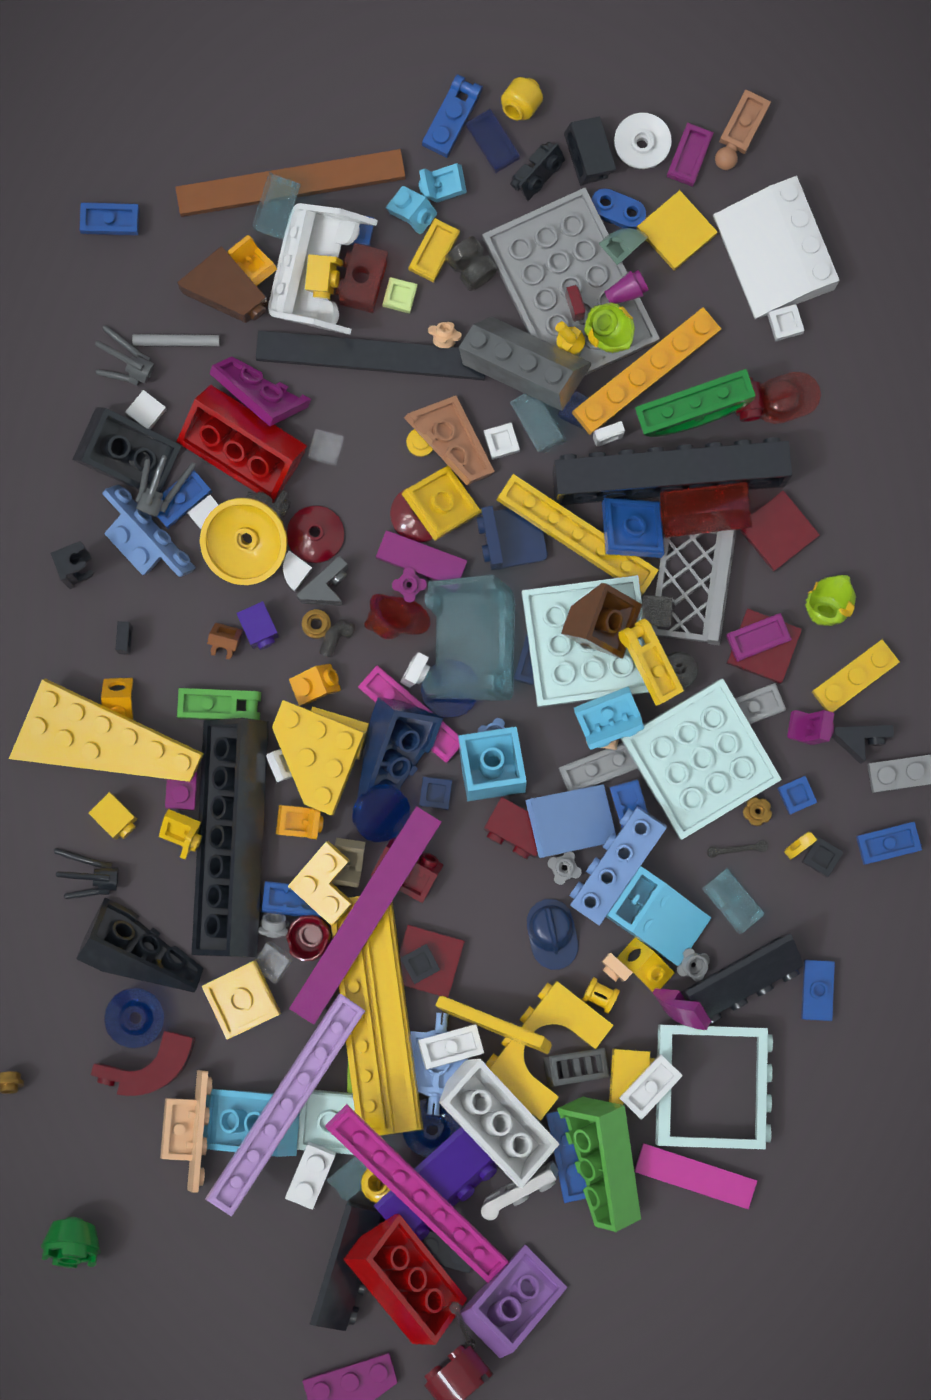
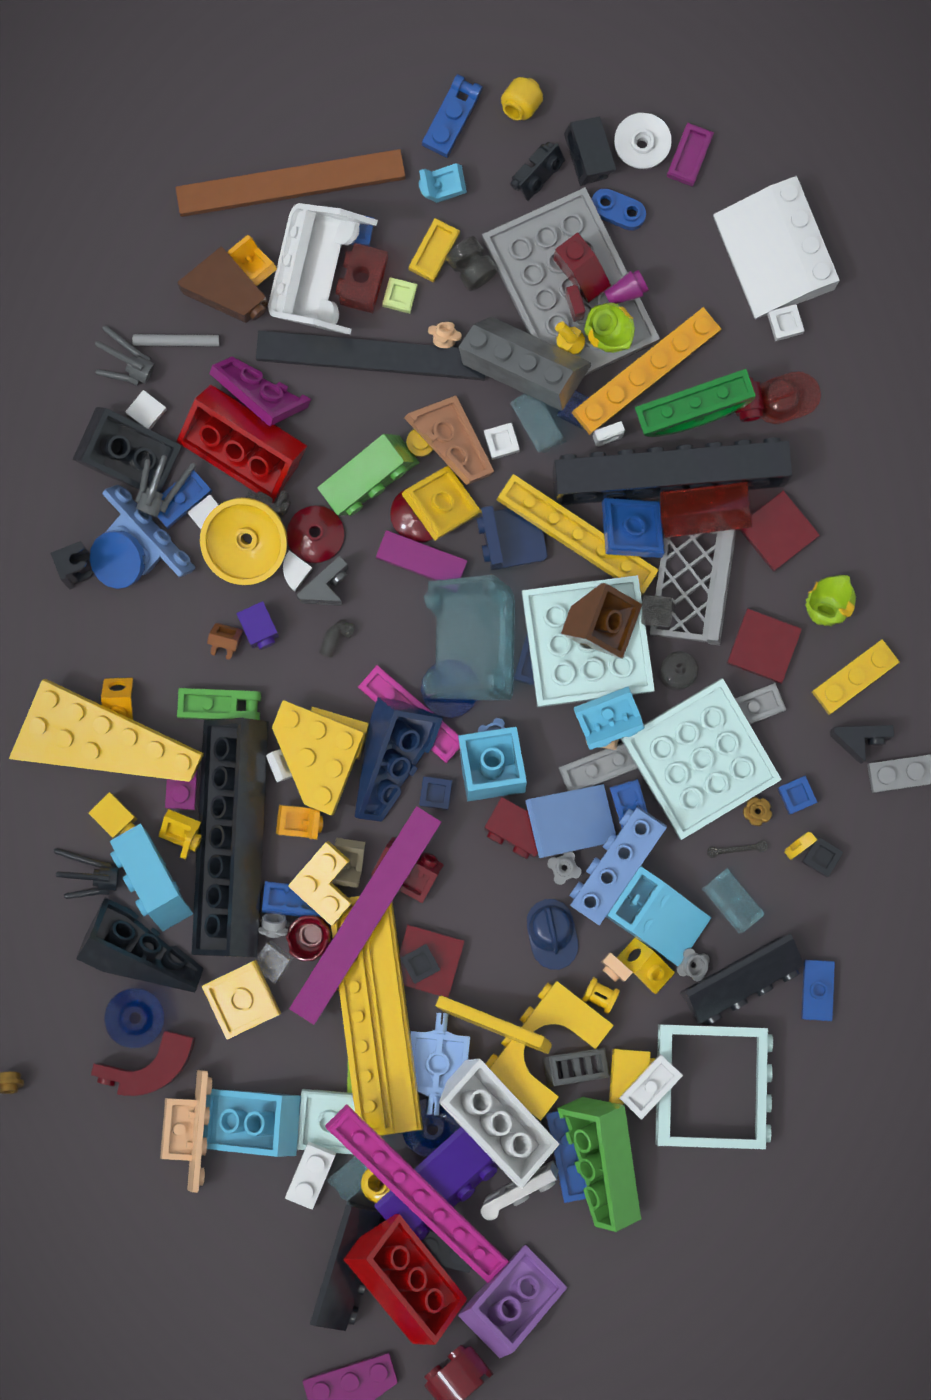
green cone [40,1217,101,1268] -> none
blue plate [80,203,139,235] -> none
black tile [115,621,133,655] -> none
lavender tile [205,994,365,1217] -> none
clear light blue hinge [252,172,301,239] -> none
light orange bracket [289,664,341,706] -> none
pearl gold plate [302,609,331,639] -> none
yellow brick [305,254,343,299] -> none
clear plate [308,429,344,466] -> none
clear blue tile [352,784,410,842] -> none
clear red piece [364,594,430,640] -> none
medium azure bracket [386,186,437,234] -> none
magenta plate [392,567,427,602] -> none
white plate [400,652,430,688] -> none
white plate [418,1024,484,1070] -> none
clear smoke hinge [449,1302,476,1349] -> none
clear blue tile [466,109,520,173] -> none
sand green brick [599,228,648,265] -> none
yellow plate [618,618,684,705] -> none
dark pink tile [634,1143,757,1210] -> none
yellow tile [637,190,717,271] -> none
magenta slope [653,988,711,1030] -> none
nougat plate [715,90,771,170] -> none
magenta tile [726,613,792,662] -> none
magenta bracket [787,710,834,745] -> none
blue plate [856,822,922,865] -> none
none -> blue tile [90,530,145,589]
none -> medium azure wedge [110,823,193,931]
none -> bright green wedge [317,434,420,516]
none -> dark red slope [553,232,611,304]

